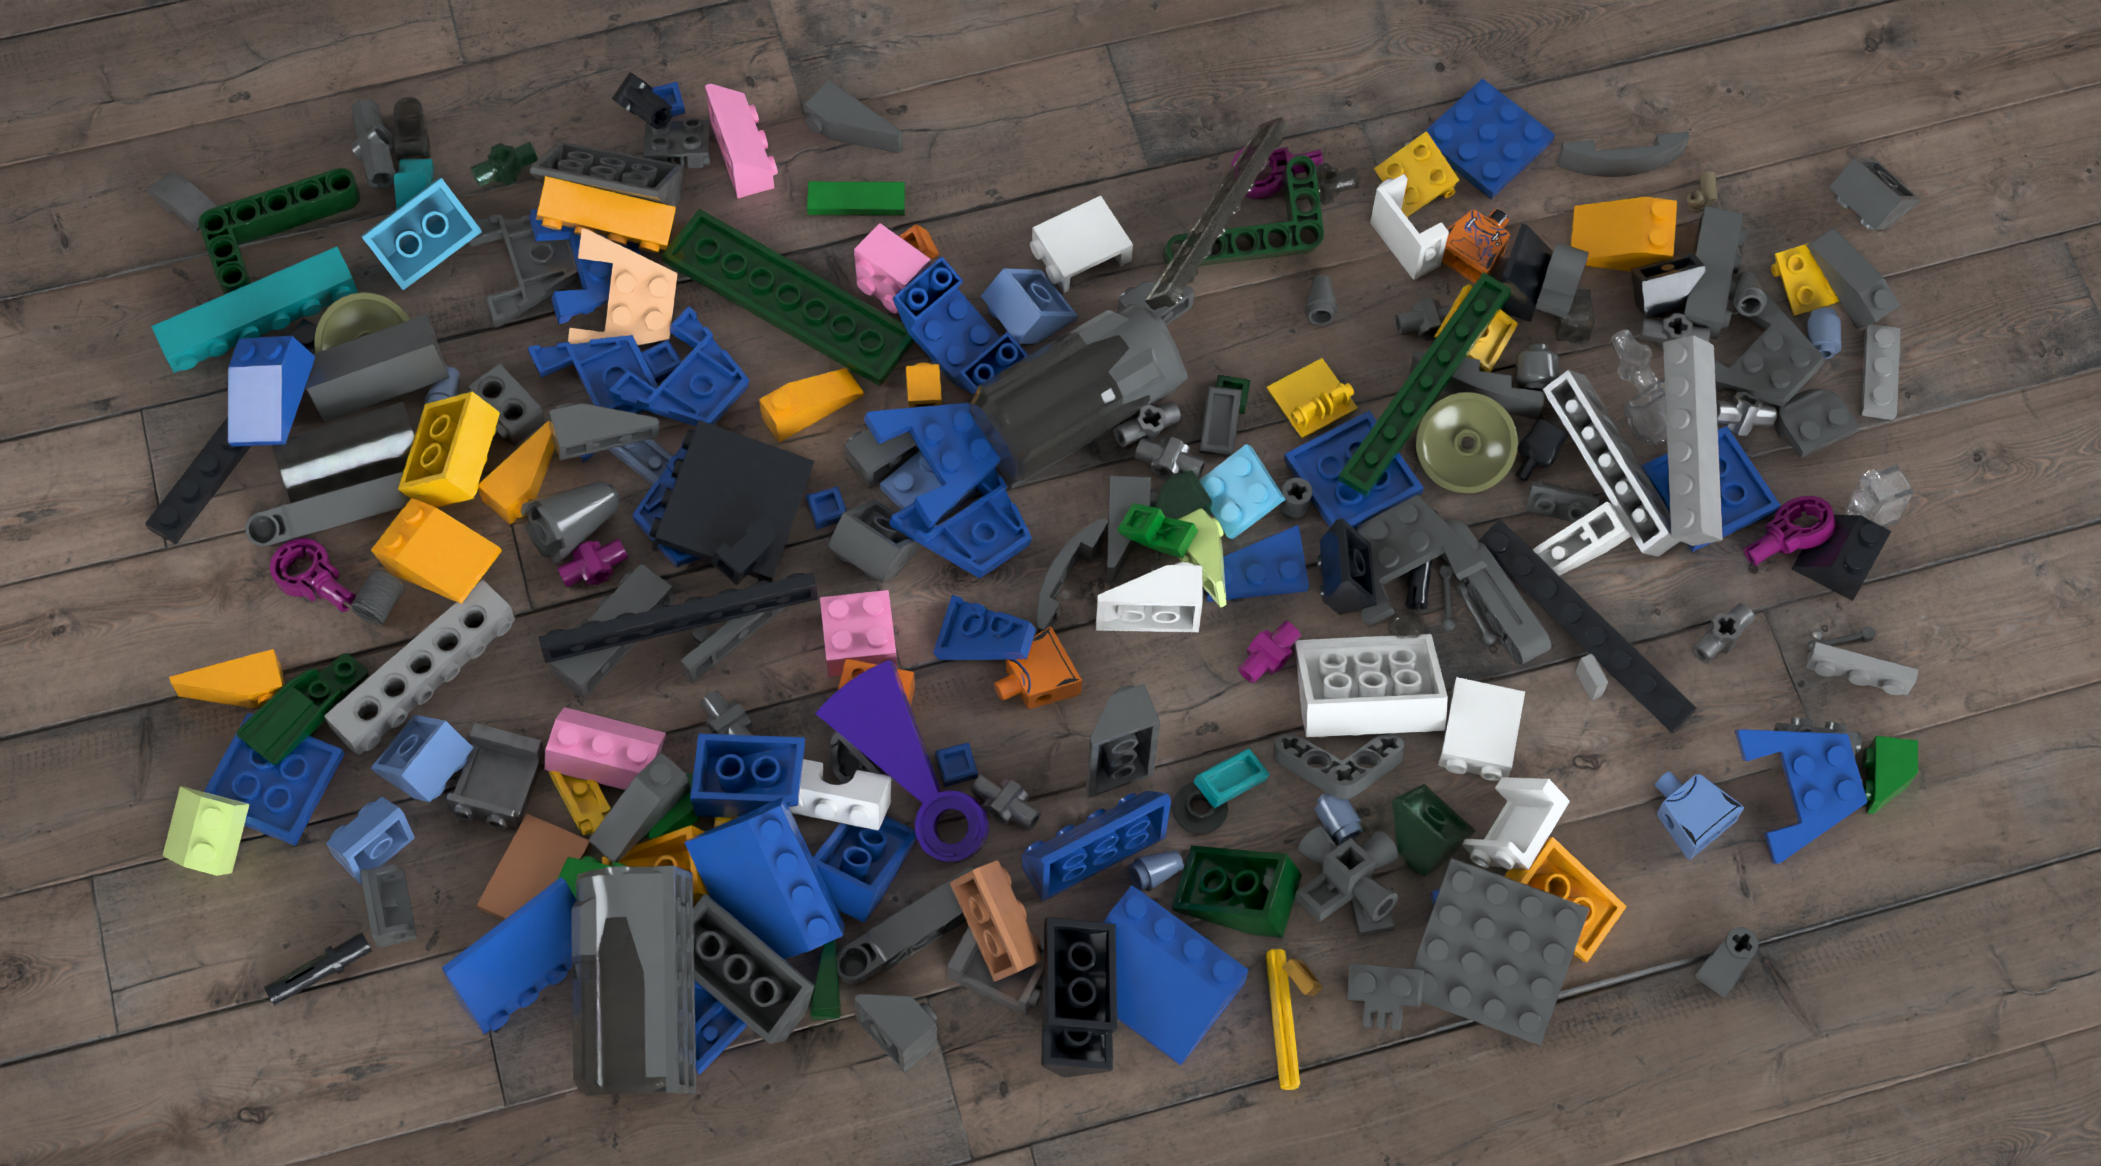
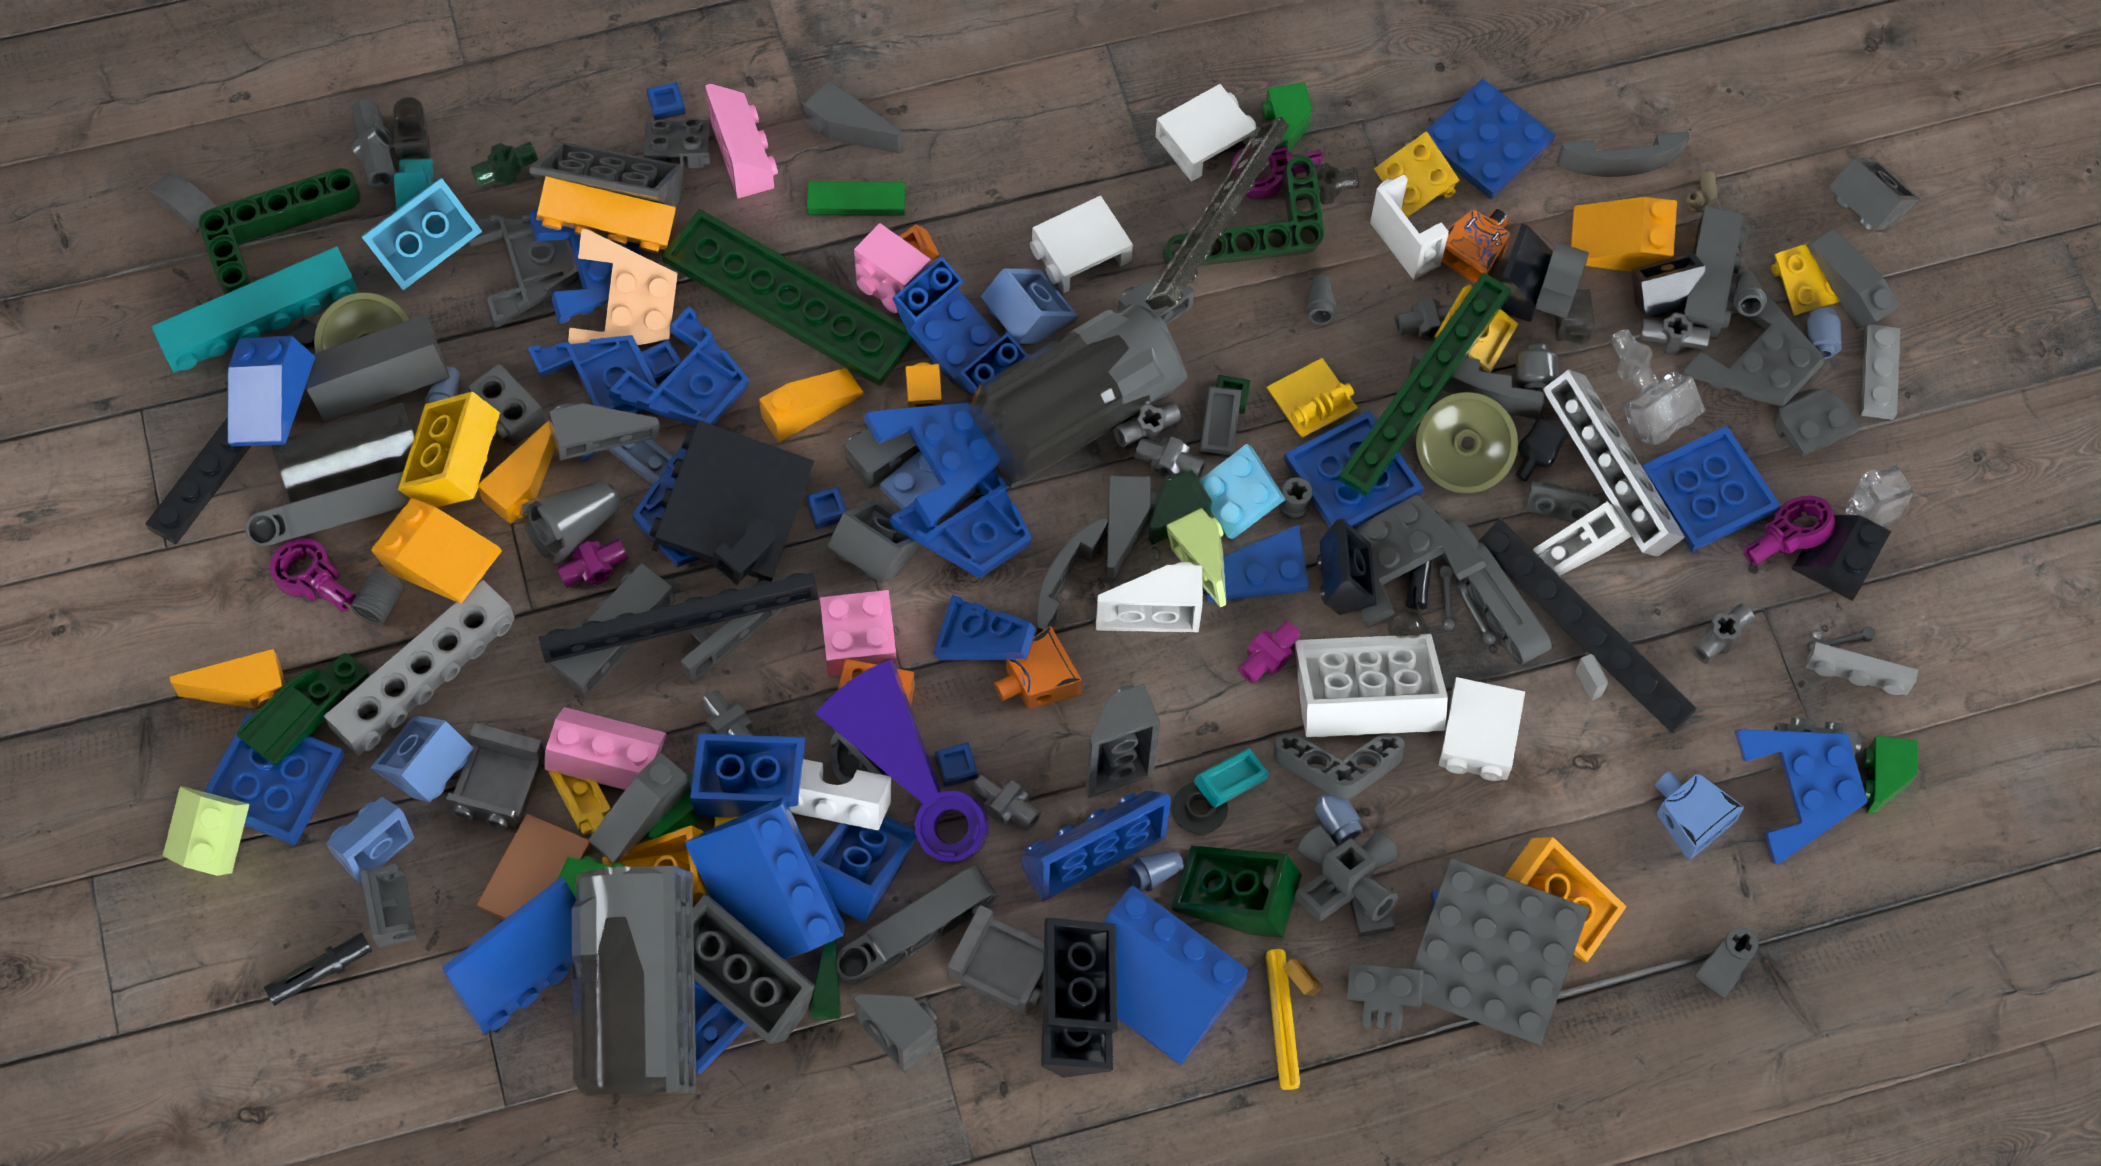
black piece [612,72,672,129] -> none
nougat slope [950,860,1043,982] -> none
green slope [1117,503,1198,558] -> none
clear green slope [1392,784,1476,876] -> none
white panel [1462,777,1570,870] -> none
light grey brick [1663,335,1723,546] -> none
flat silver axle [1716,392,1777,436] -> none
none -> white panel [1155,84,1257,182]
none -> green slope [1262,82,1312,153]

